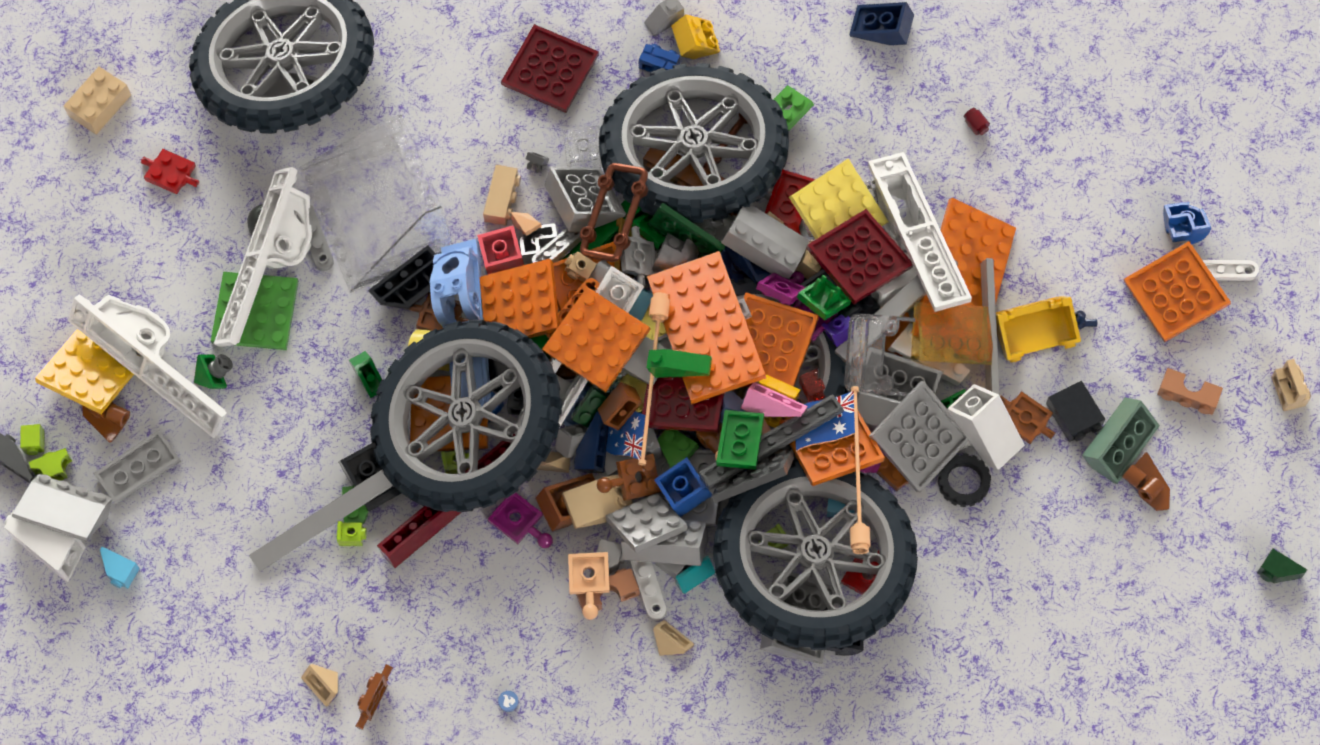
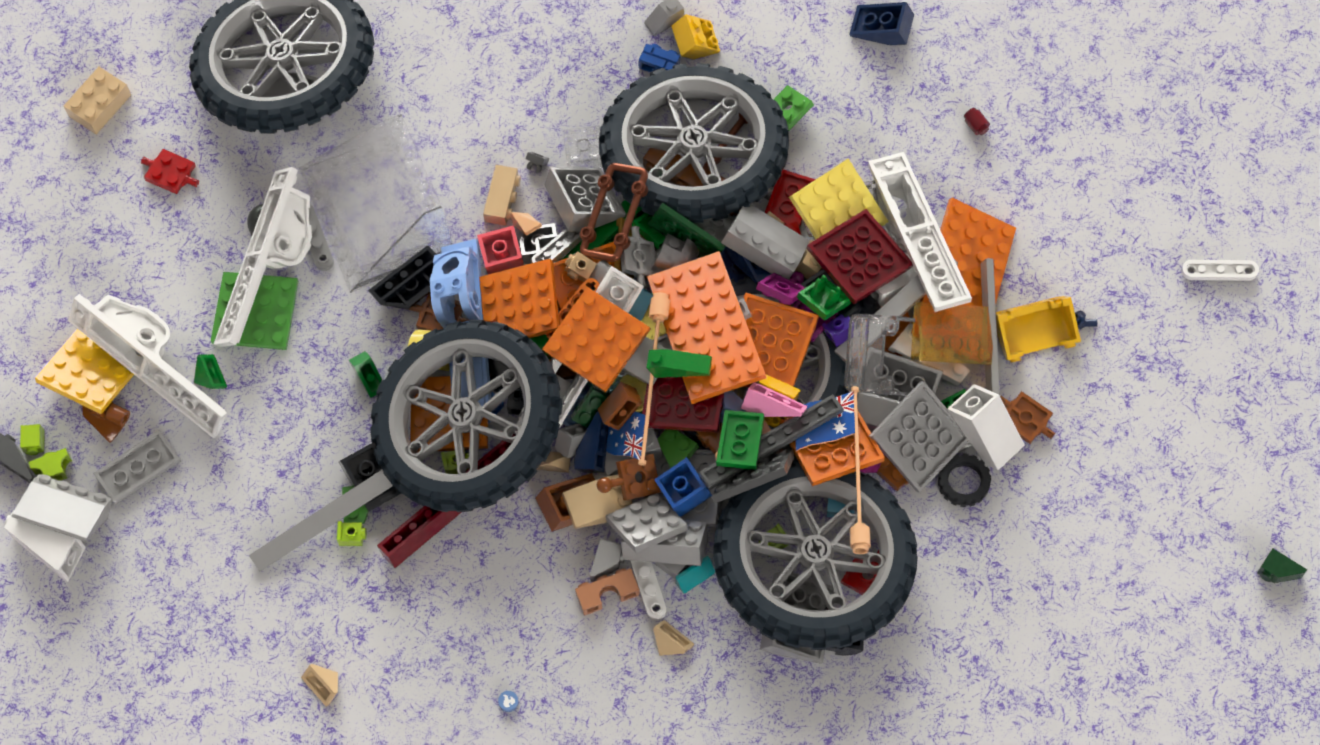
medium azure slope [100,547,140,589] -> none
dark grey wheel [208,354,233,378] -> none
dark orange plate [355,664,393,730] -> none
magenta plate [487,492,553,548] -> none
dark red plate [501,24,599,113] -> none
light nougat plate [568,552,610,620] -> none
clear red brick [799,369,825,402] -> none
black brick [1046,381,1105,442] -> none
sand green slope [1082,397,1160,484] -> none
dark orange panel [1123,452,1170,511] -> none
orange plate [1124,241,1231,343] -> none
nougat arch [1157,368,1223,415] -> none
blue brick [1163,202,1211,244] -> none
tan brick [1271,359,1311,411] -> none

